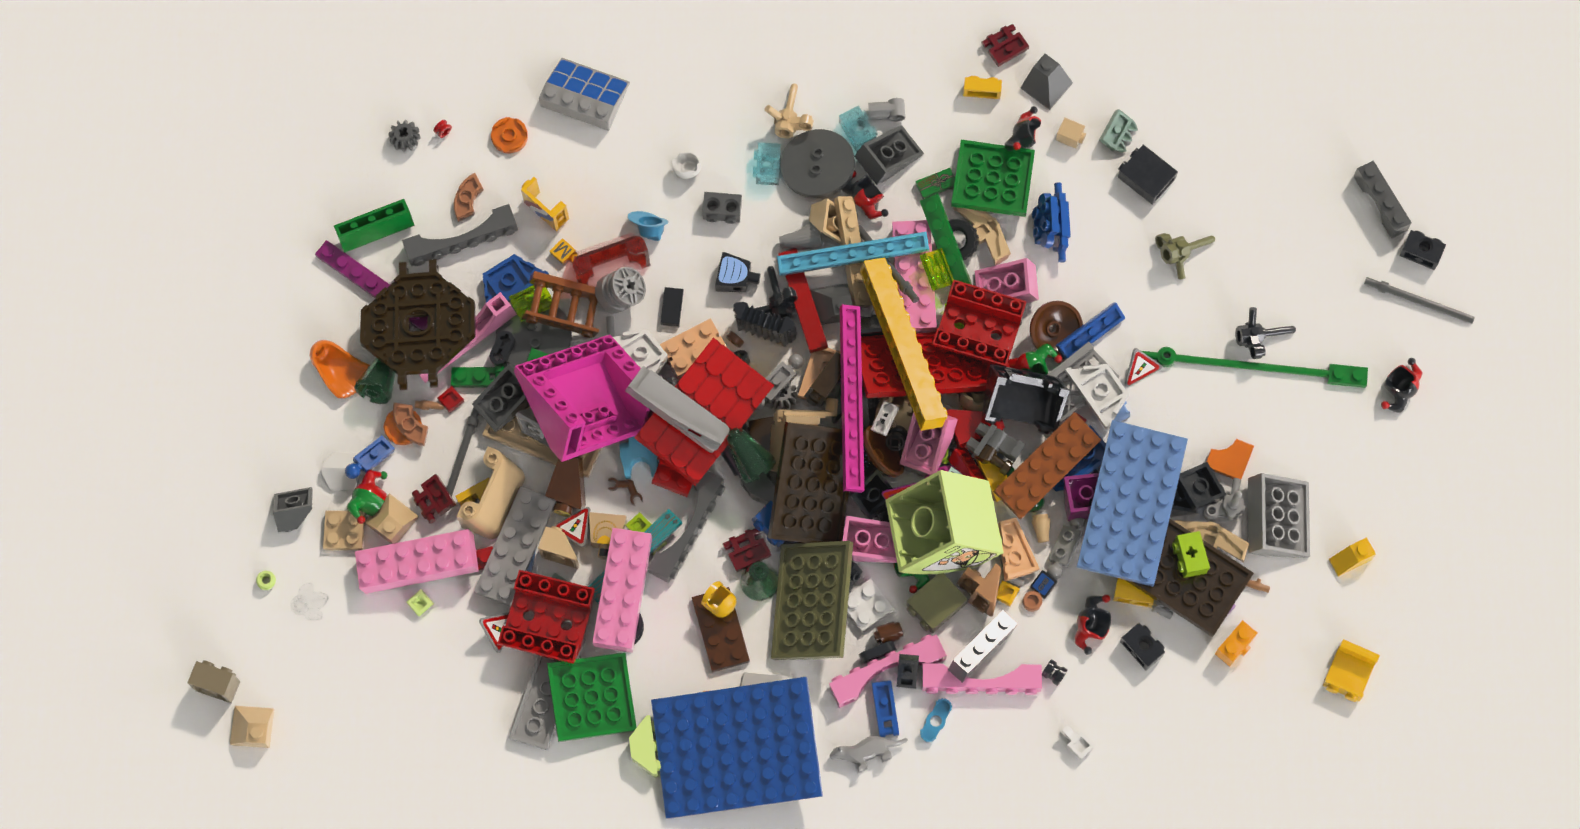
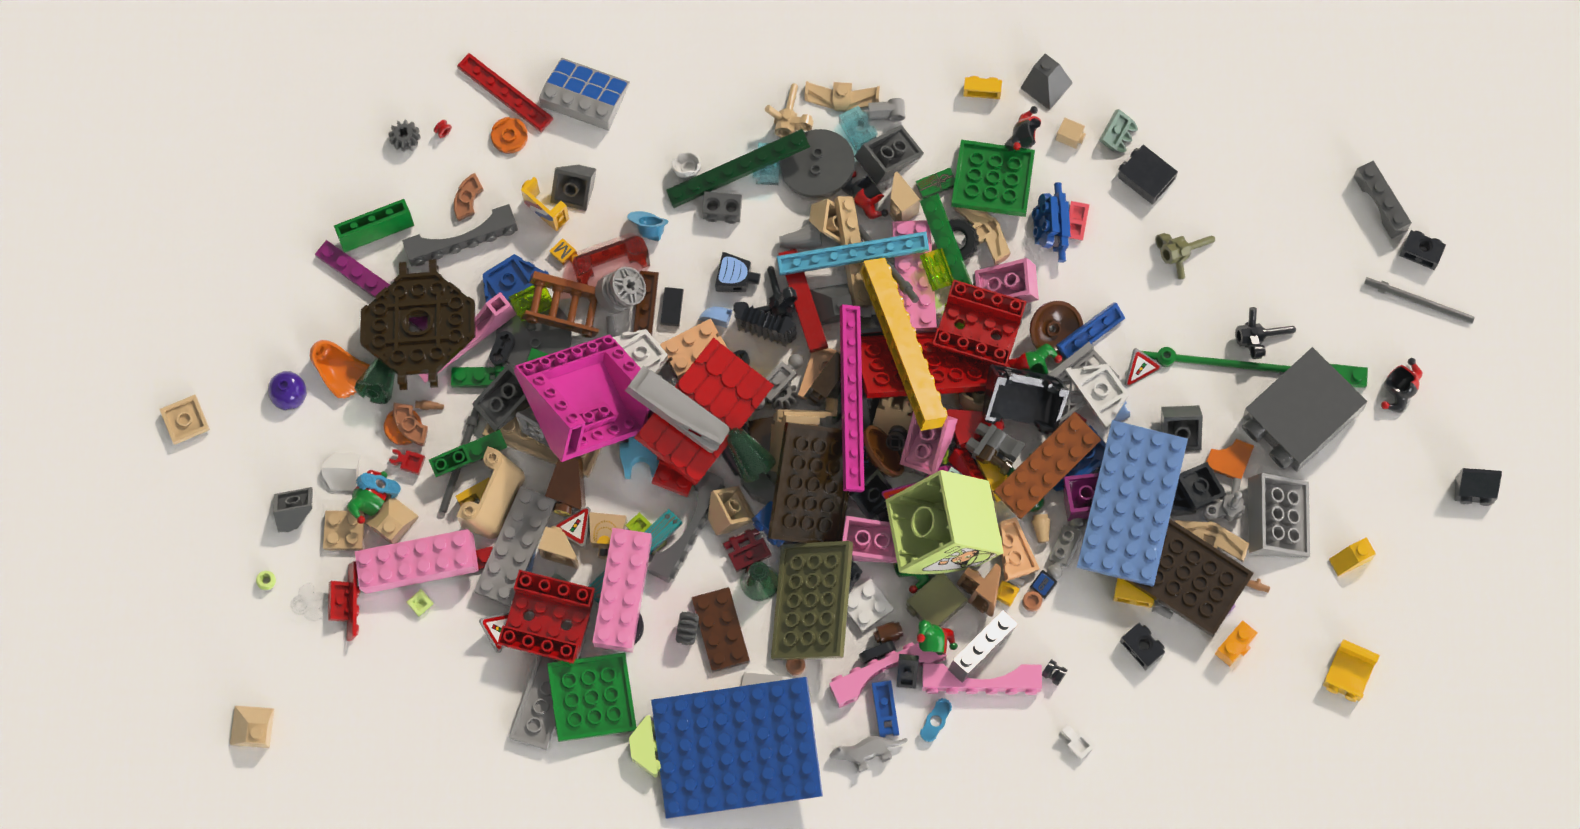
dark tan brick [187,660,240,704] -> none
blue plate [345,435,395,479] -> none
dark red plate [412,474,456,524] -> none
red tile [437,386,464,413] -> none
reddish brown arm [608,477,643,506] -> none
yellow helmet [701,581,737,618] -> none
reddish brown tile [726,330,745,348] -> none
white piece [871,401,899,436] -> none
dark red plate [981,24,1029,67] -> none
black piece [1075,594,1111,655] -> none
lime brick [1172,531,1210,578] -> none
none -> tan plate [160,395,210,445]
none -> dark purple cylinder [268,371,307,410]
none -> red bracket [328,561,360,641]
none -> dark azure piece [356,473,401,498]
none -> red plate [389,449,426,475]
none -> green slope [429,430,508,478]
none -> red tile [457,53,553,133]
none -> dark grey slope [550,164,596,211]
none -> reddish brown tile [633,271,659,336]
none -> dark green plate [666,129,810,208]
none -> dark grey gear [676,611,699,645]
none -> light blue brick [698,306,733,328]
none -> tan slope [708,486,754,536]
none -> nougat tile [786,659,805,676]
none -> tan plate [805,81,880,112]
none -> tan slope [889,172,920,222]
none -> green piece [917,620,958,655]
none -> coral slope [1069,201,1090,241]
none -> dark grey slope [1161,405,1203,451]
none -> dark grey brick [1242,347,1368,472]
none -> black slope [1454,468,1502,506]

